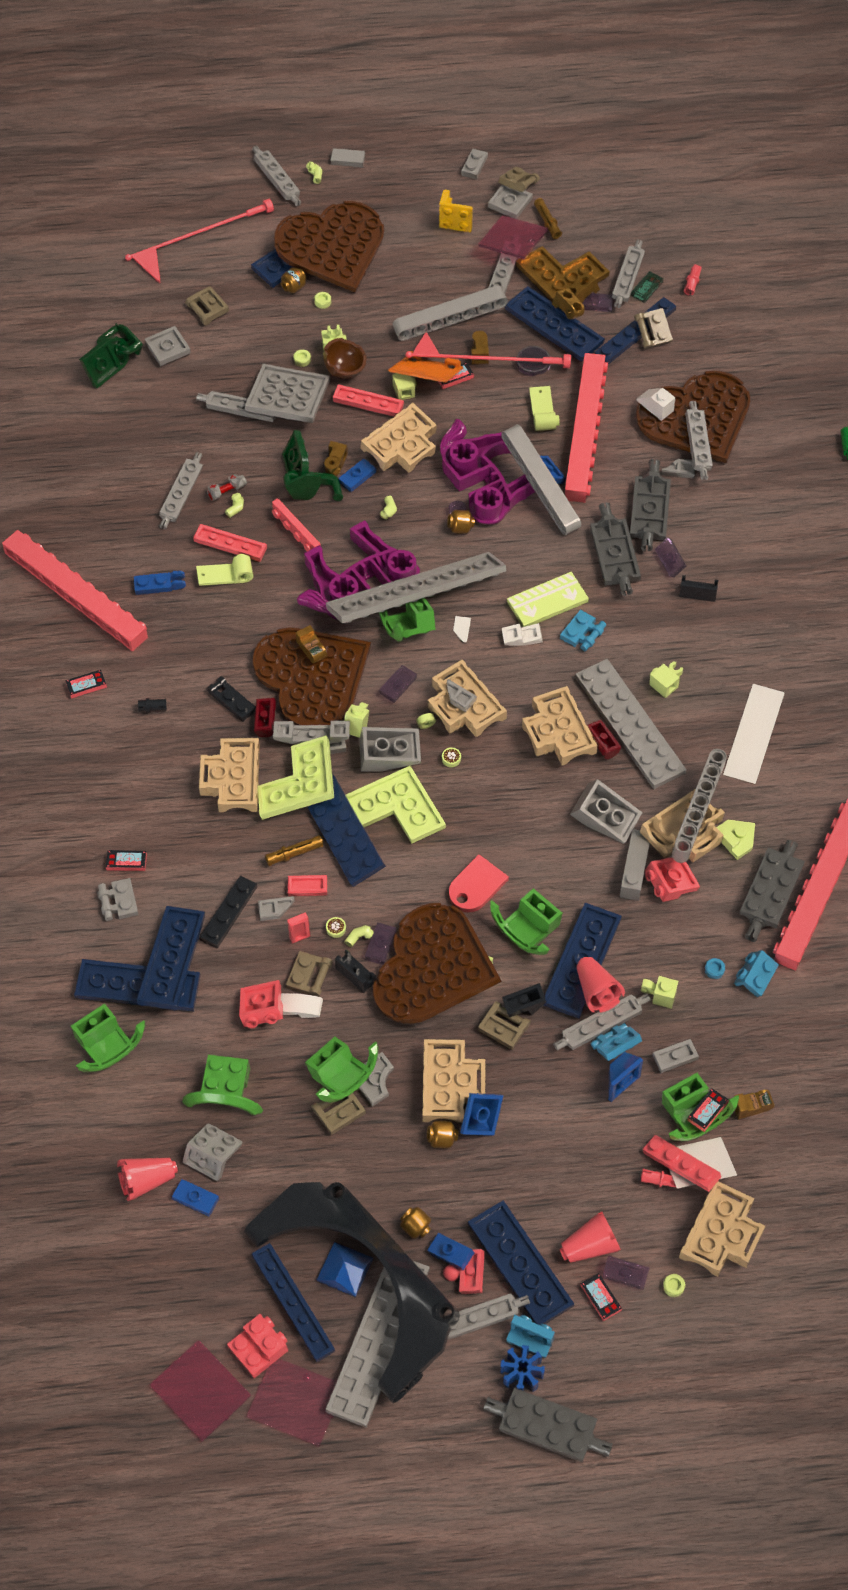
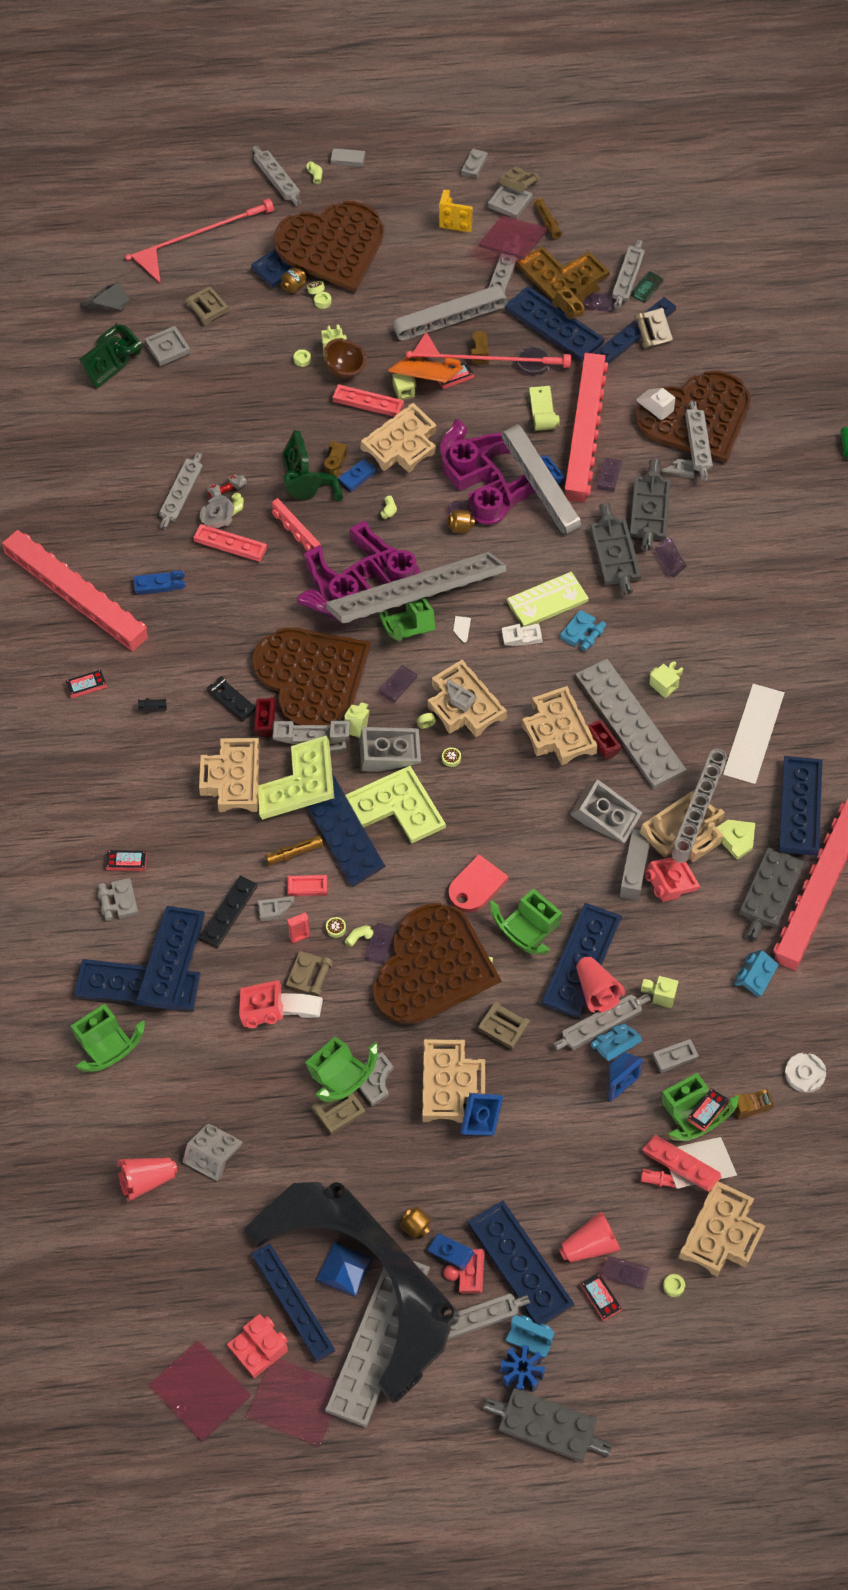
blue plate [172,1179,219,1217] -> none
bright green piece [182,1055,263,1115] -> none
light grey plate [196,391,286,422] -> none
yellowish green door [196,554,253,586] -> none
light grey plate [245,364,330,423] -> none
pearl gold leg [296,625,327,663] -> none
black hinge [335,949,377,993] -> none
pearl gold head [427,1121,458,1148] -> none
black slope [502,983,547,1017] -> none
black hinge [679,575,719,602] -> none
coral axle [684,264,701,296] -> none
dark azure tile [705,958,725,979] -> none
none -> dark grey slope [81,282,130,310]
none -> light grey plate [200,495,234,529]
none -> yellowish green tile [307,281,325,294]
none -> clear purple plate [597,457,622,492]
none -> dark blue plate [779,756,823,856]
none -> white tile [785,1053,826,1093]

